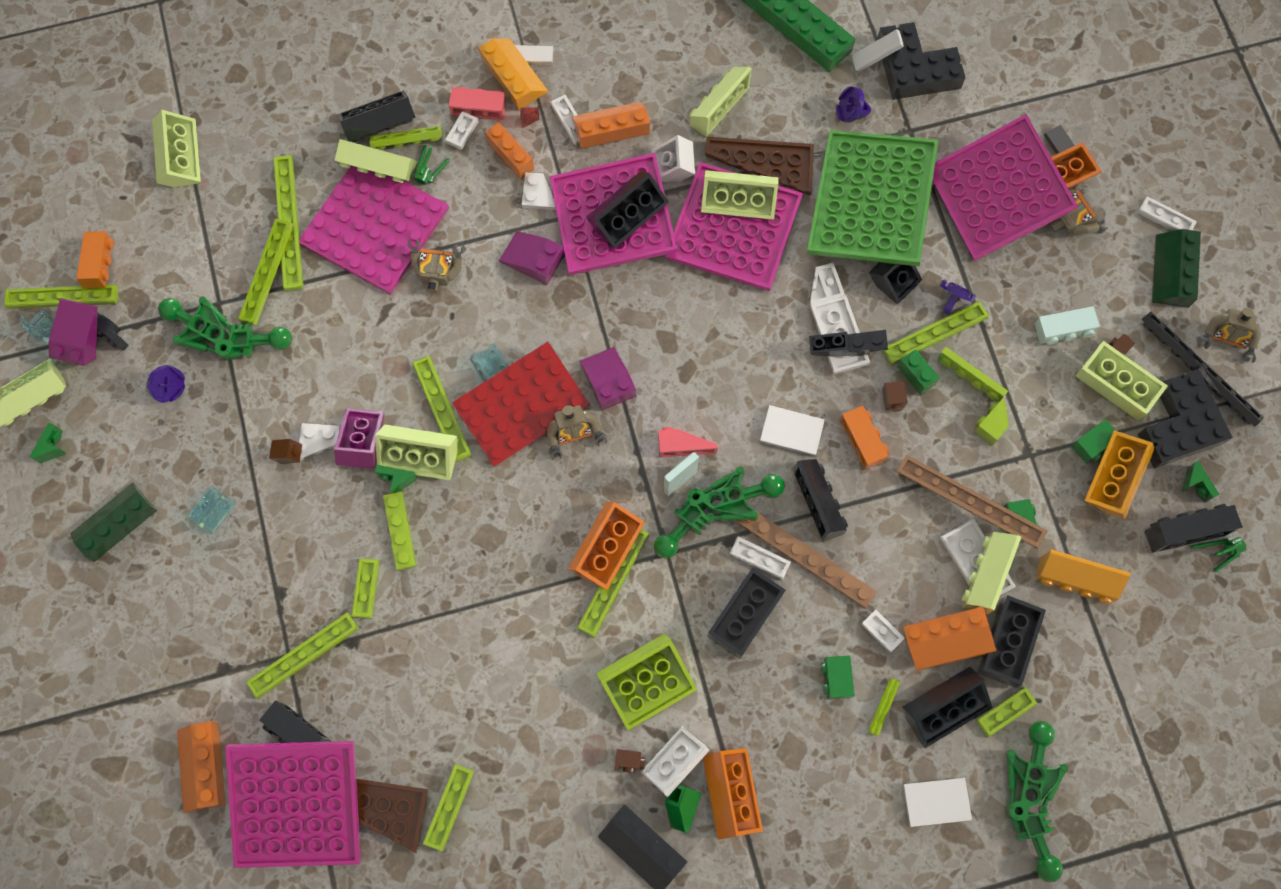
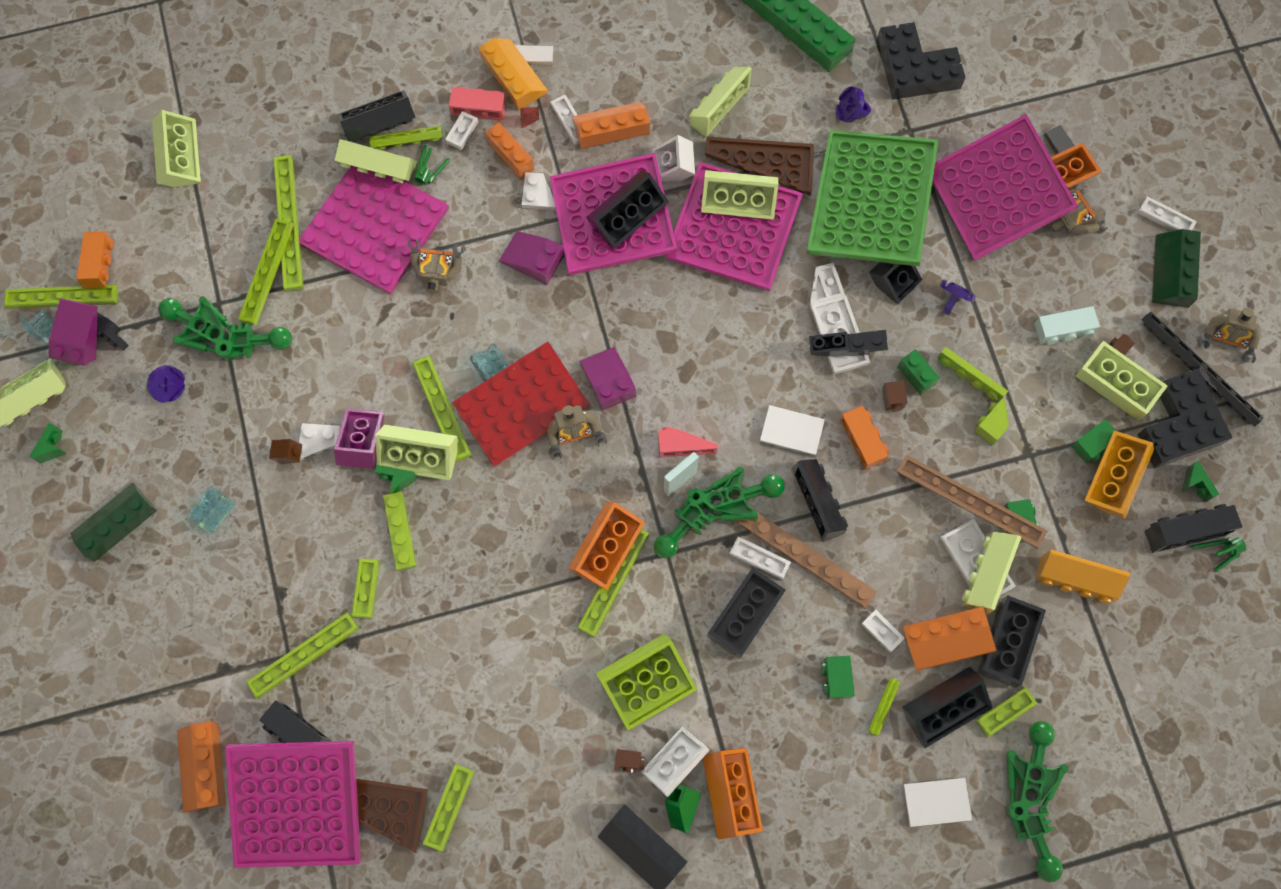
white tile [852,29,904,72] -> none
lime tile [882,301,989,366] -> none

